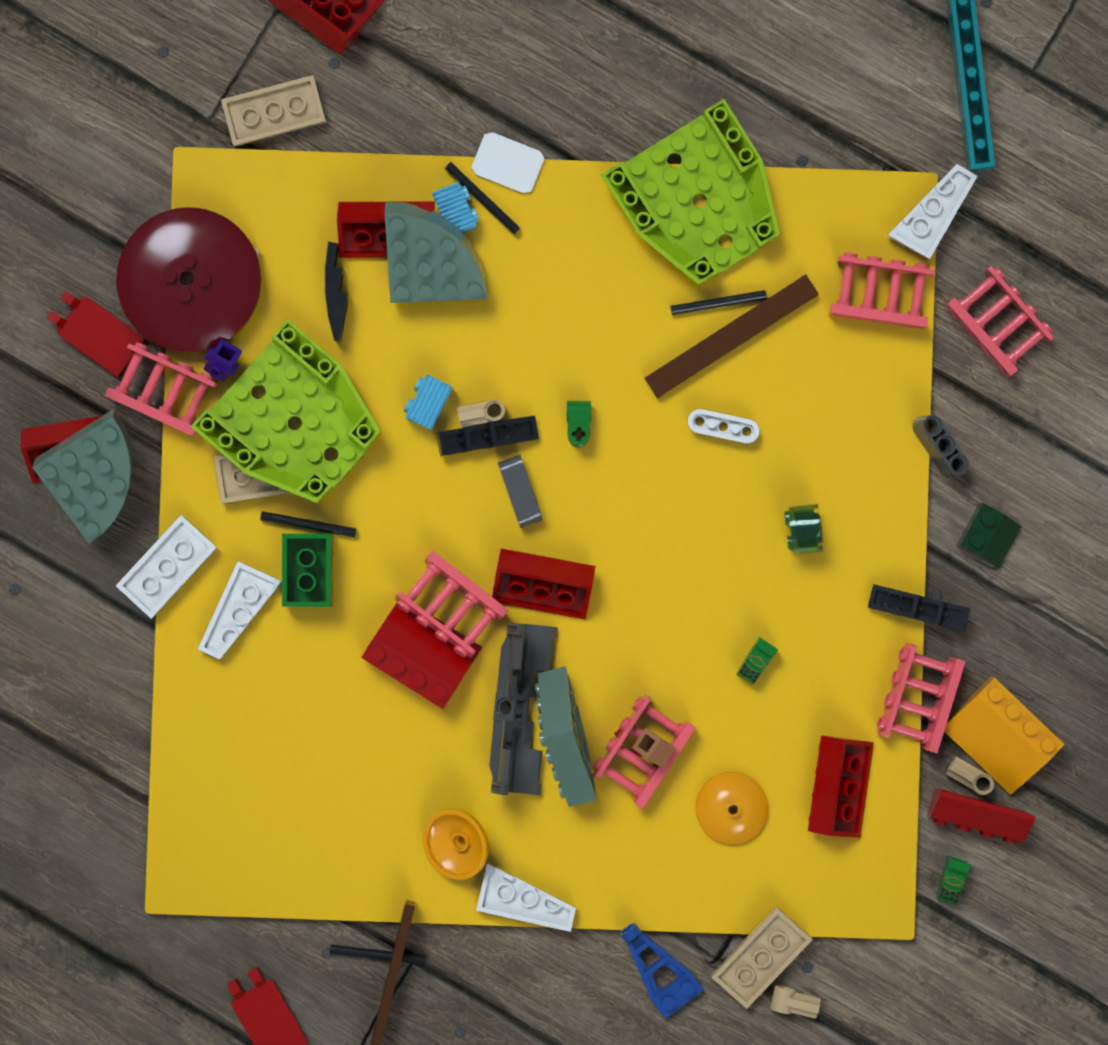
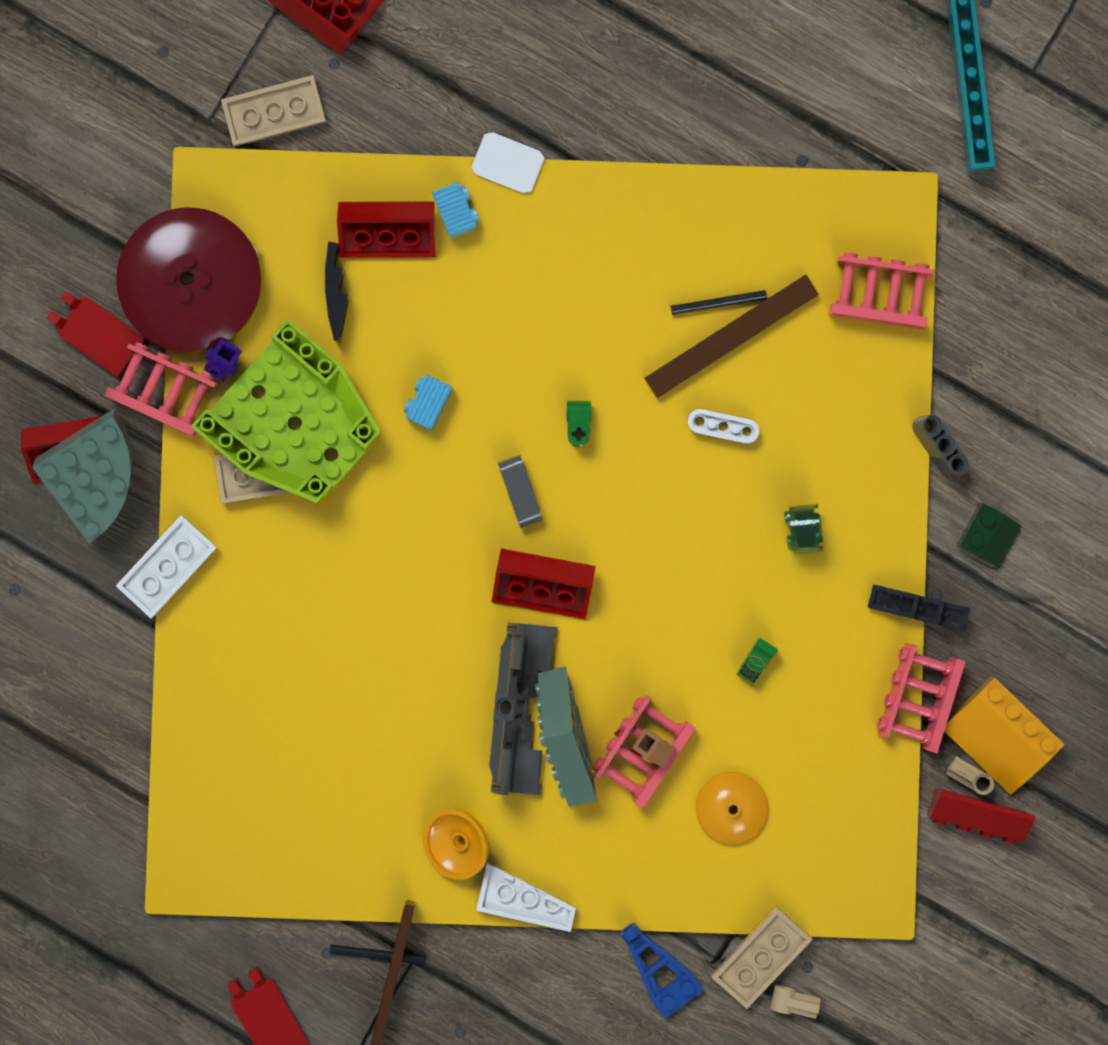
white wing [198,561,282,659] -> none
black bar [260,511,357,538] -> none
green brick [282,534,333,607] -> none
red slope [361,601,482,709] -> none
sand green brick [385,202,487,303] -> none
coral fence [395,550,508,658] -> none
black slope [436,415,539,456] -> none
black bar [445,162,520,235] -> none
tan piece [457,400,506,428] -> none
lime wedge [601,99,780,285] -> none
red slope [808,735,874,838] -> none
white wing [888,164,977,260] -> none
green leg [936,856,971,905] -> none
coral fence [945,266,1054,378] -> none

